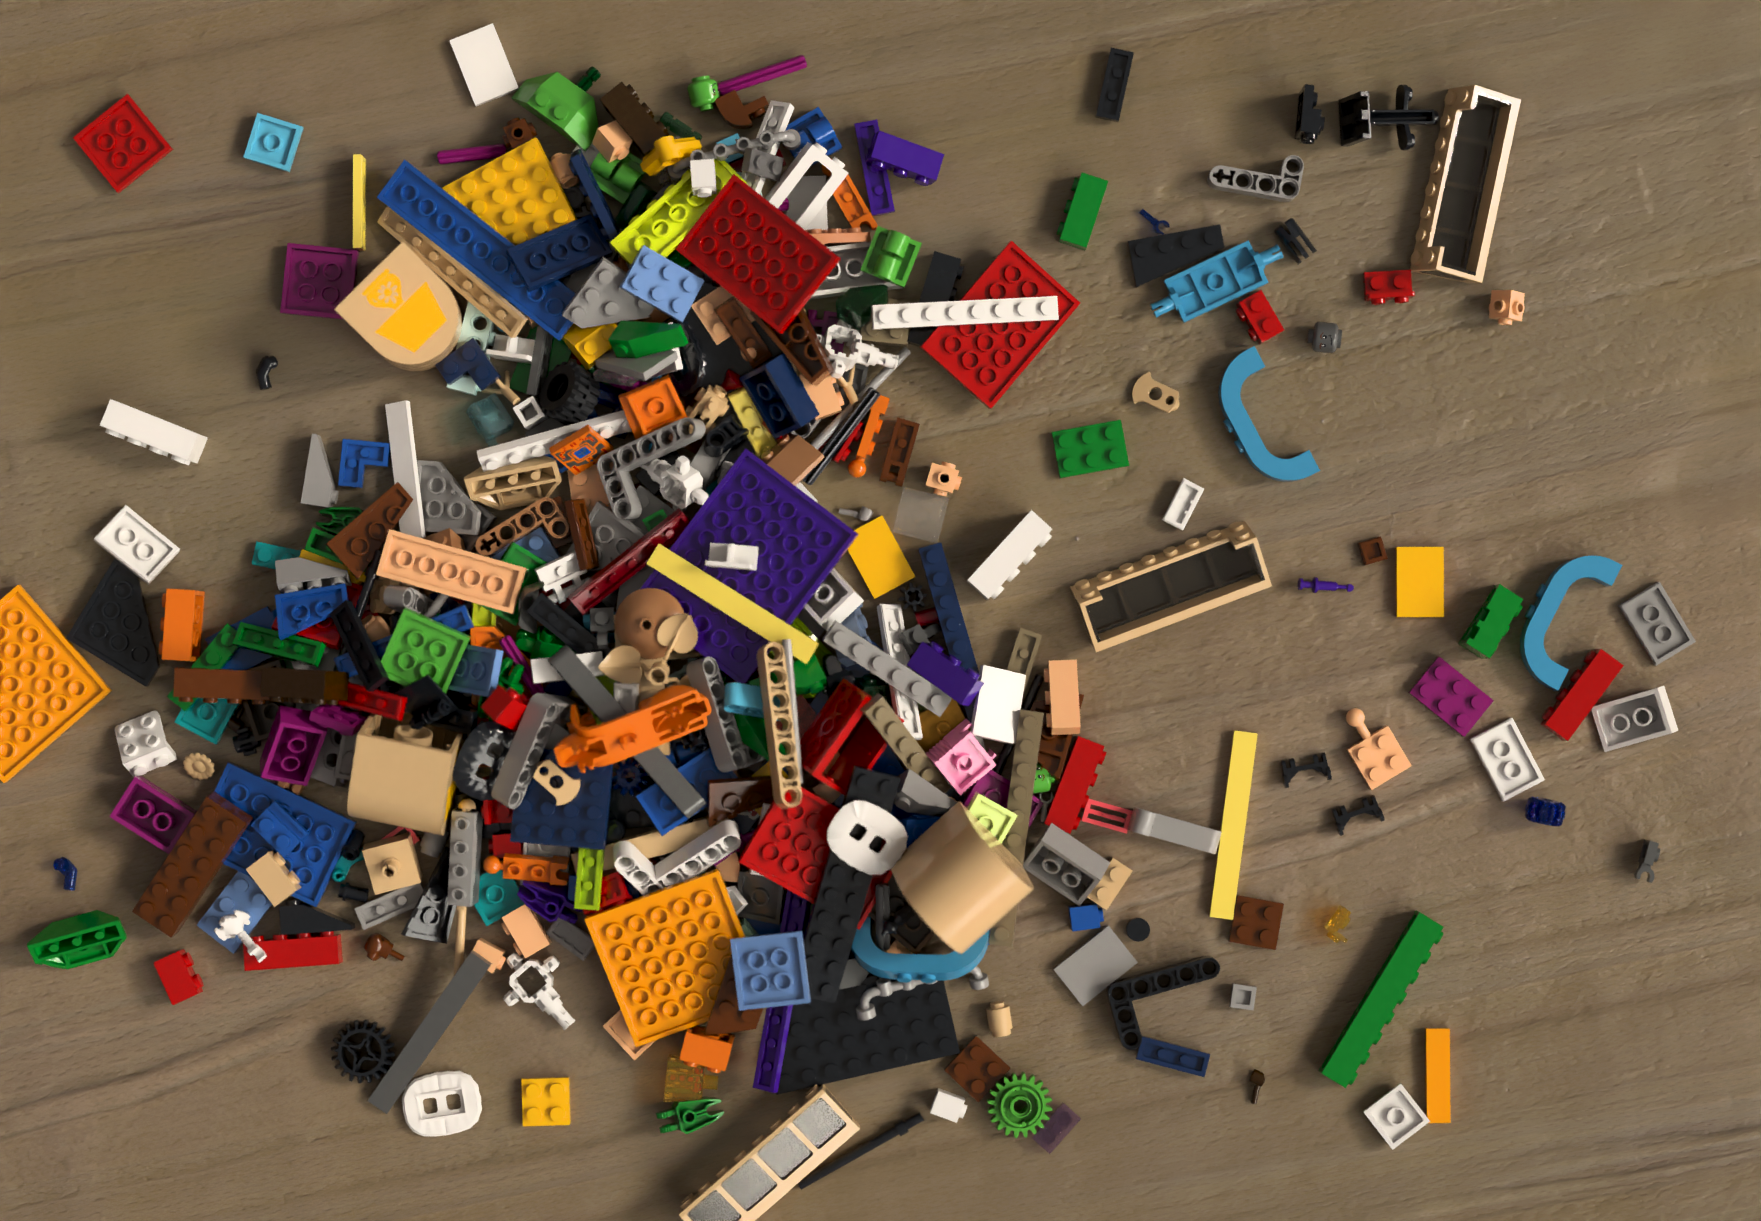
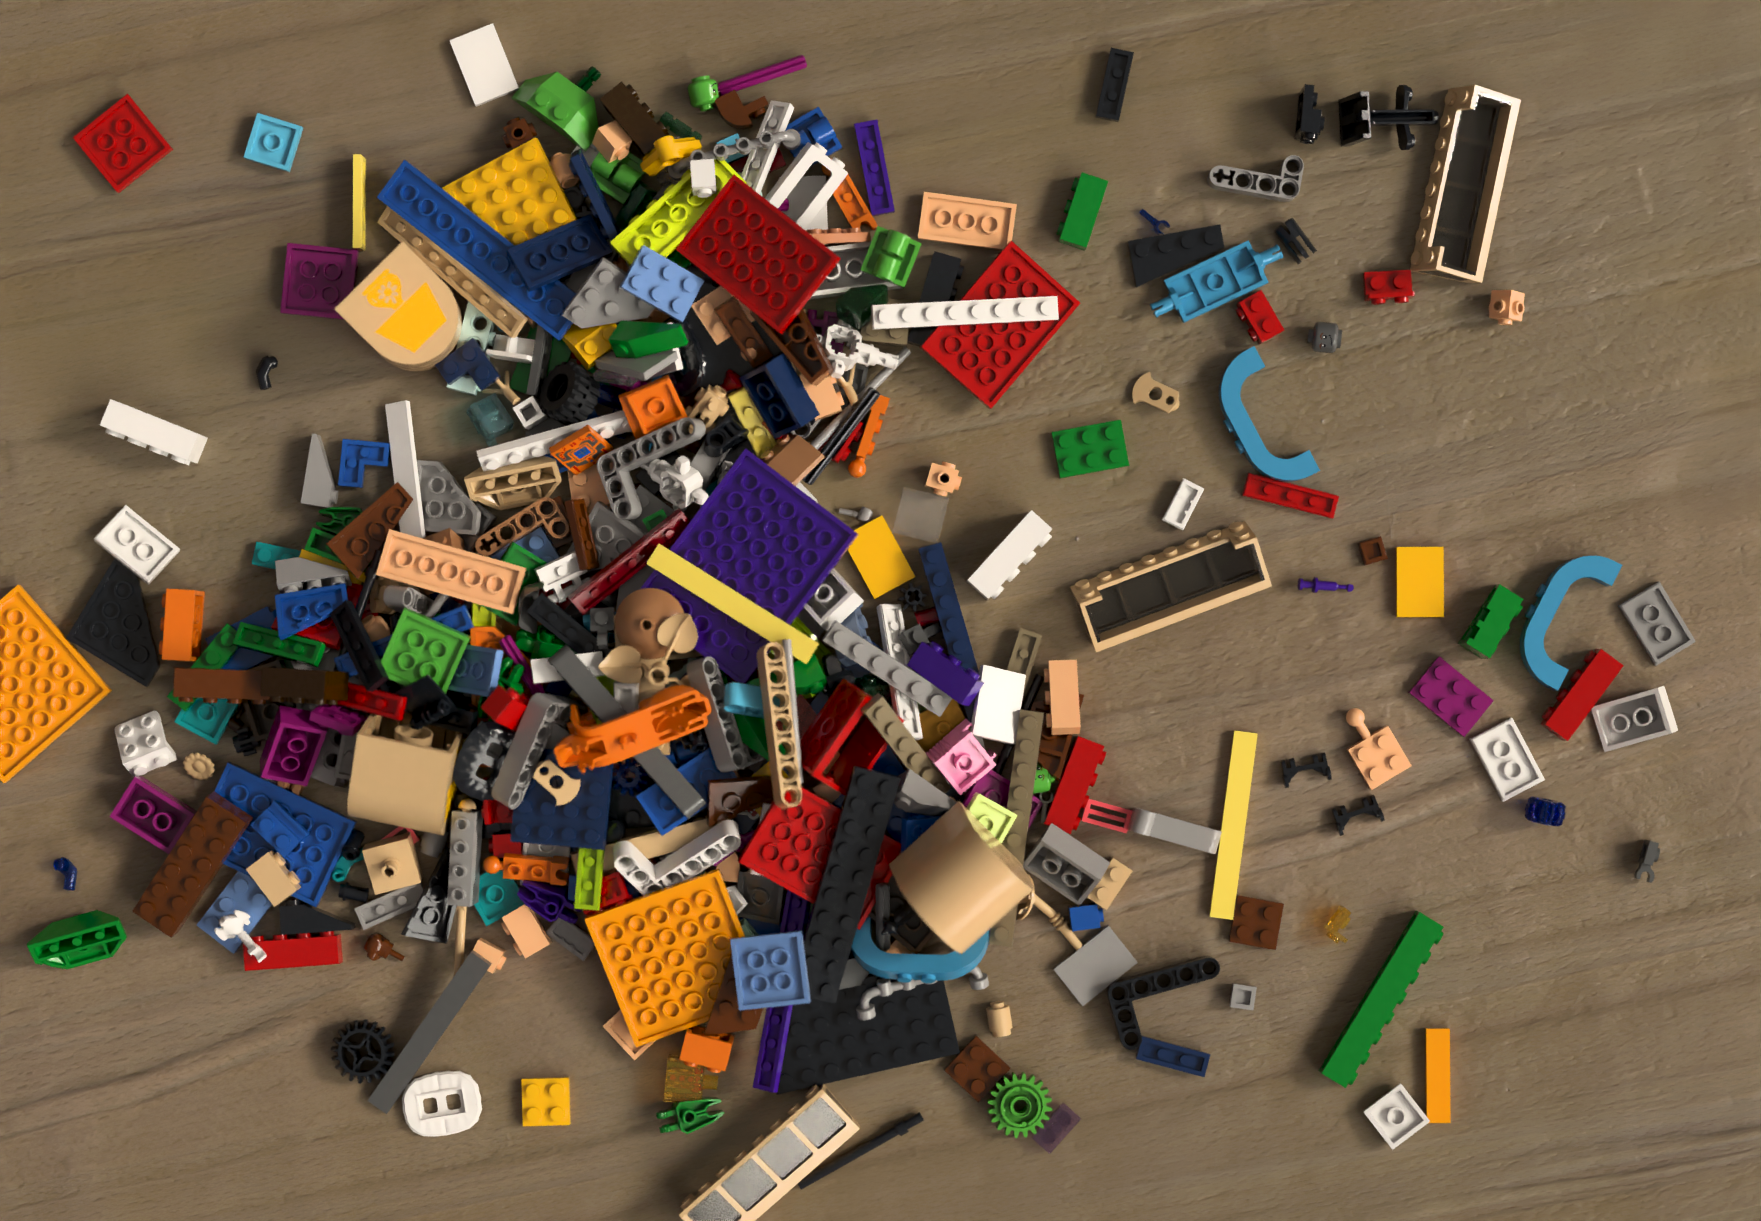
red brick [153,949,204,1005] -> none
magenta axle [437,144,507,164] -> none
white piece [503,953,576,1030] -> none
white panel [705,543,759,571] -> none
flat silver plate [741,148,784,181] -> none
white piece [827,801,908,875] -> none
dark purple brick [865,131,944,186] -> none
reddish brown plate [879,417,920,487] -> none
white brick [930,1088,968,1123] -> none
black tile [1126,918,1150,942] -> none
dark brown hand [1249,1069,1265,1104] -> none
none -> light nougat plate [918,192,1017,250]
none -> tan dish [1016,874,1083,951]
none -> red tile [1242,473,1339,519]

